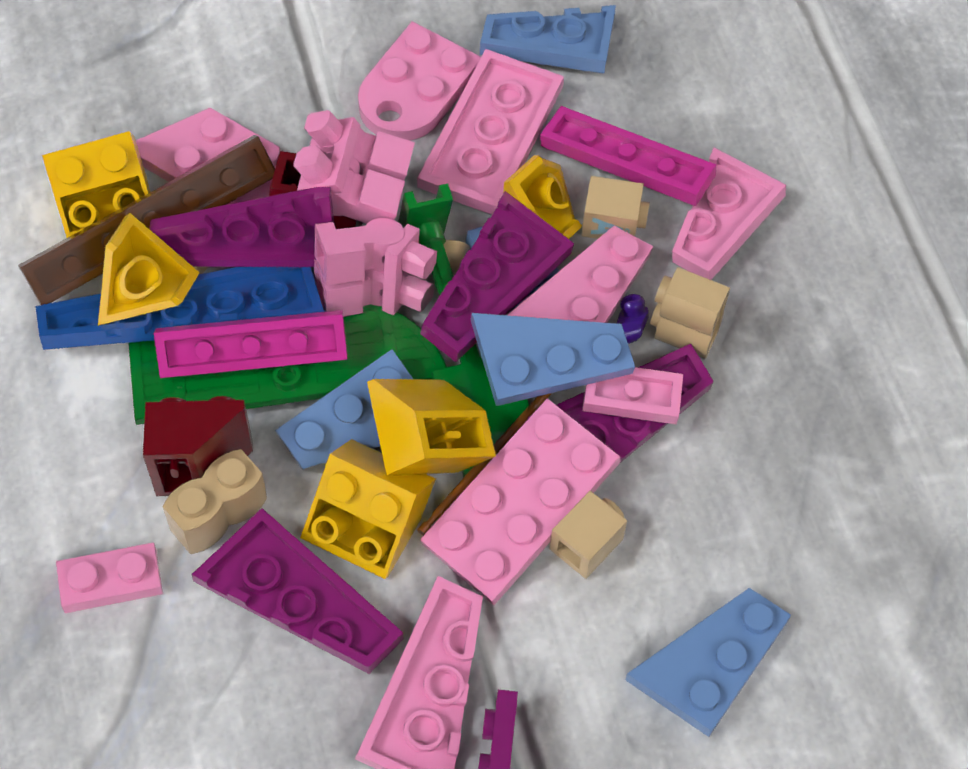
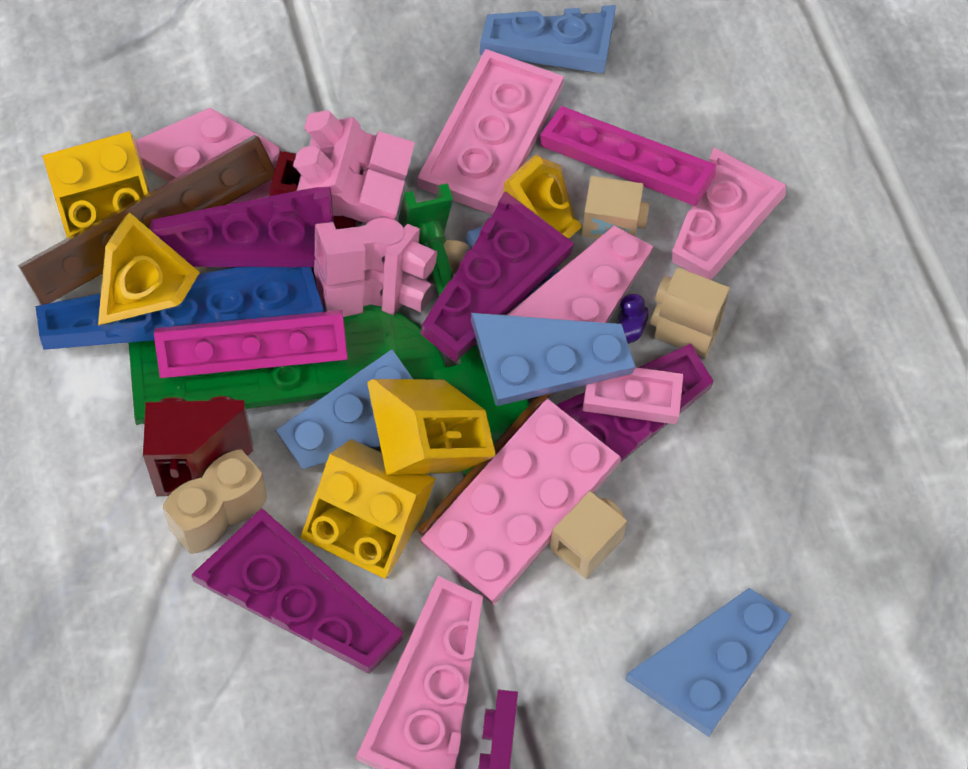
bright pink plate [56,542,163,613] -> none
bright pink plate [358,21,481,141] -> none

